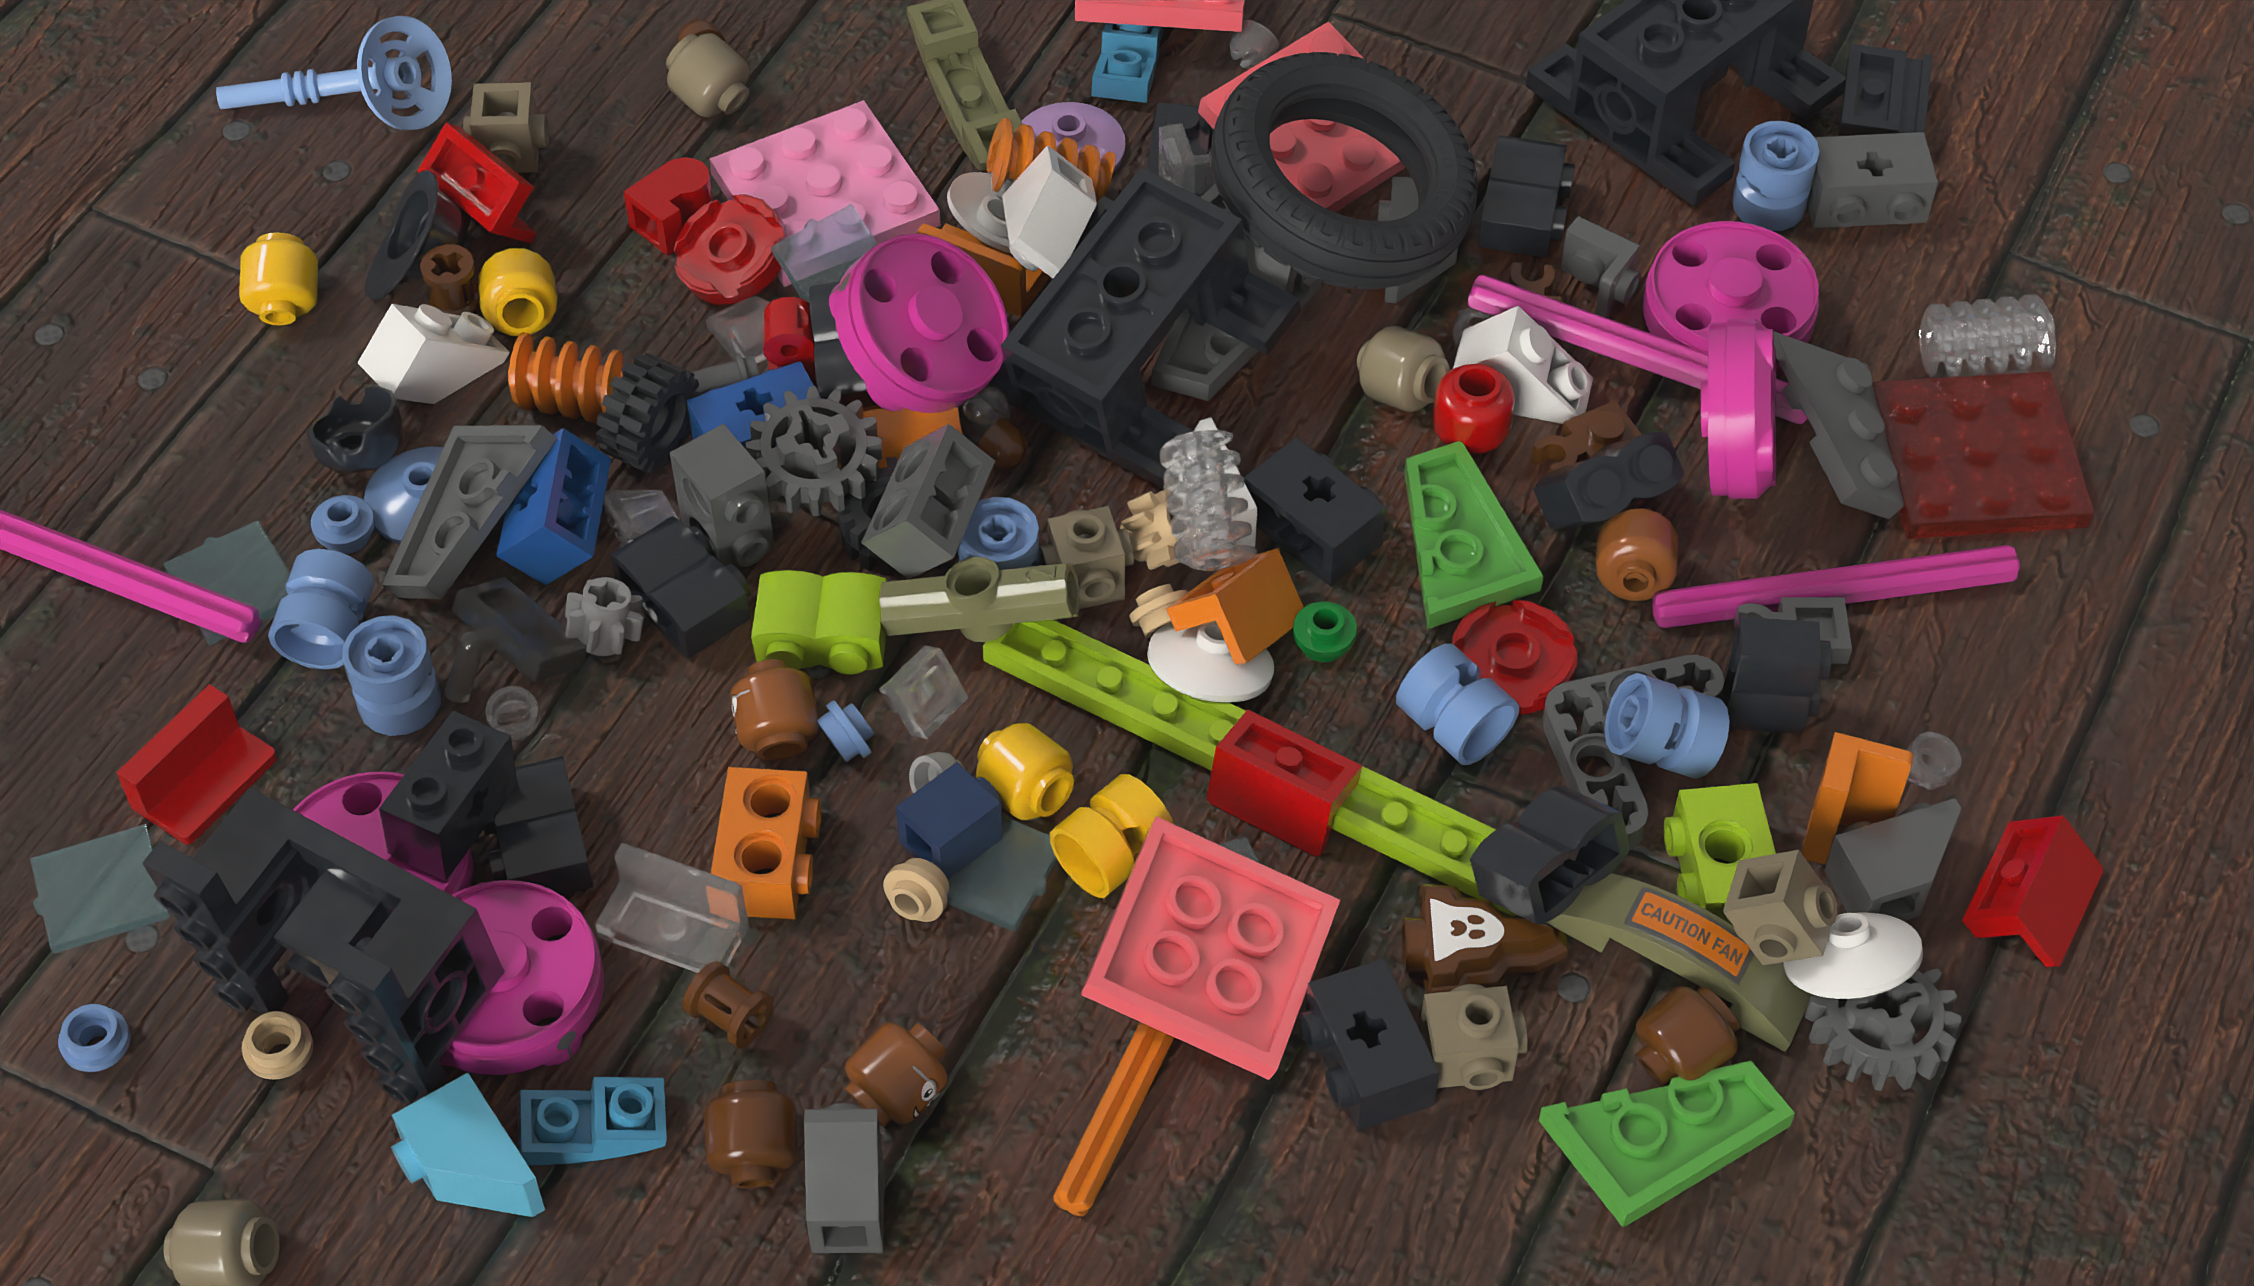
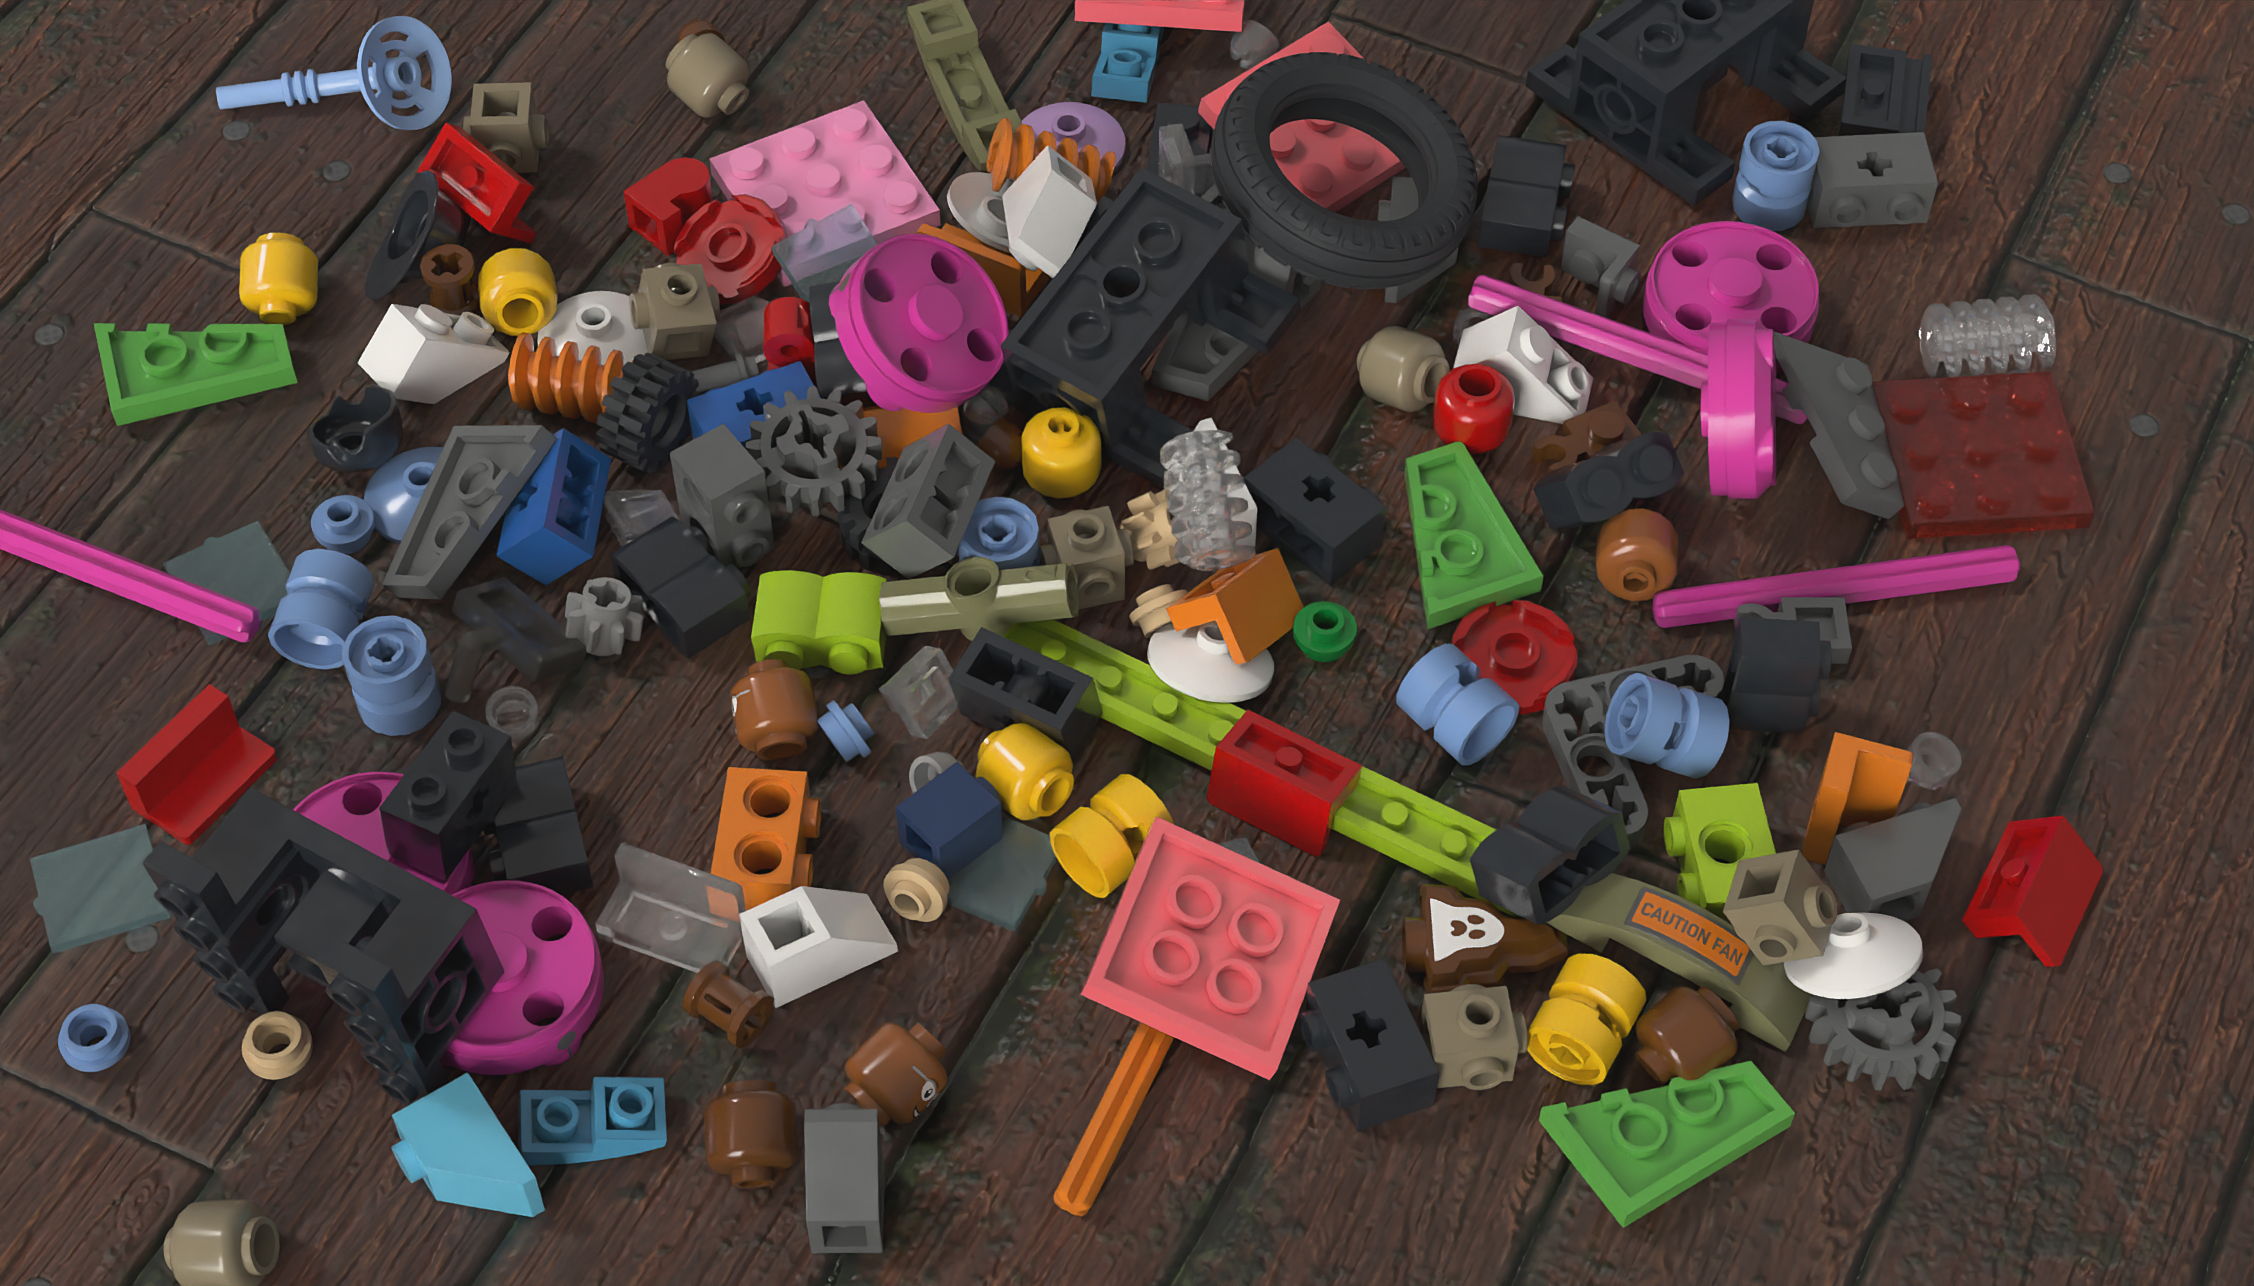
none -> bright green wing [94,323,298,426]
none -> white dish [537,291,648,365]
none -> dark tan brick [629,263,720,360]
none -> white slope [739,886,898,1008]
none -> black brick [948,627,1103,763]
none -> yellow head [1021,407,1101,499]
none -> yellow wheel [1527,953,1647,1086]

